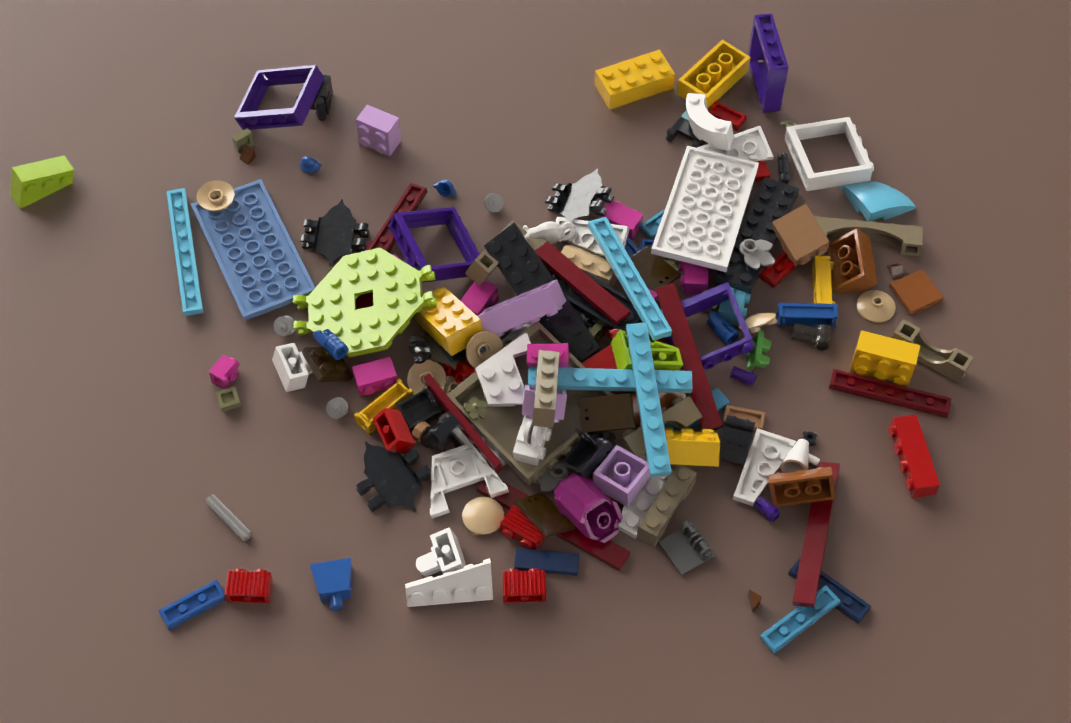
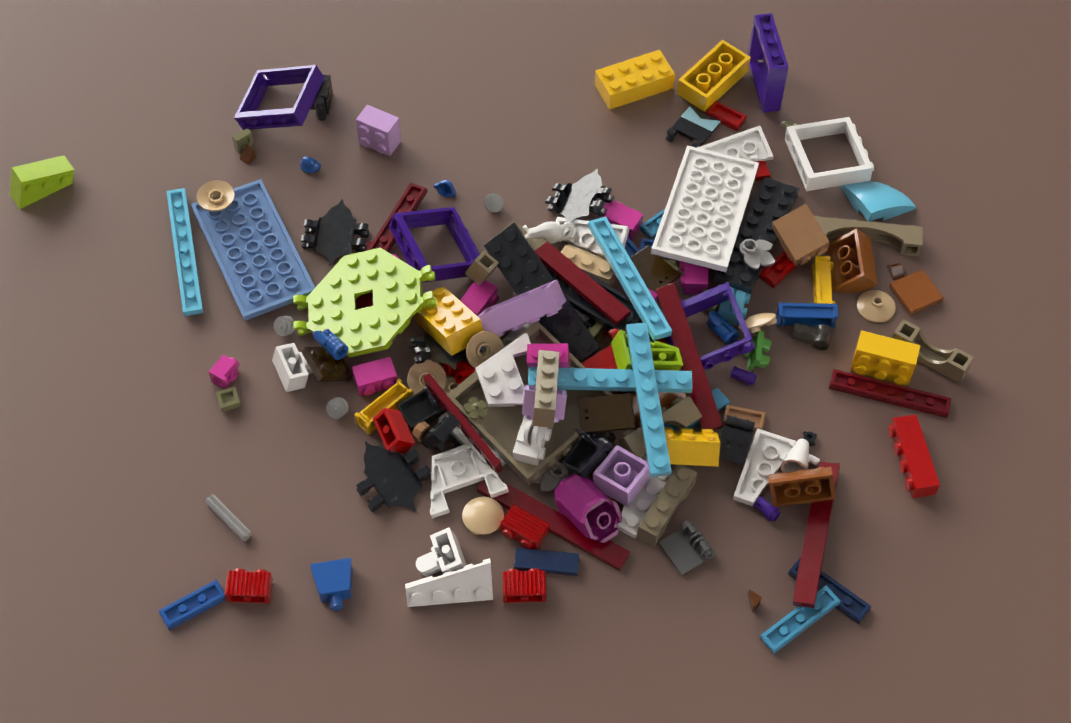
dark brown container [514,493,576,537] -> none
white brick [686,93,734,150] -> none
black axle [777,152,790,184] -> none

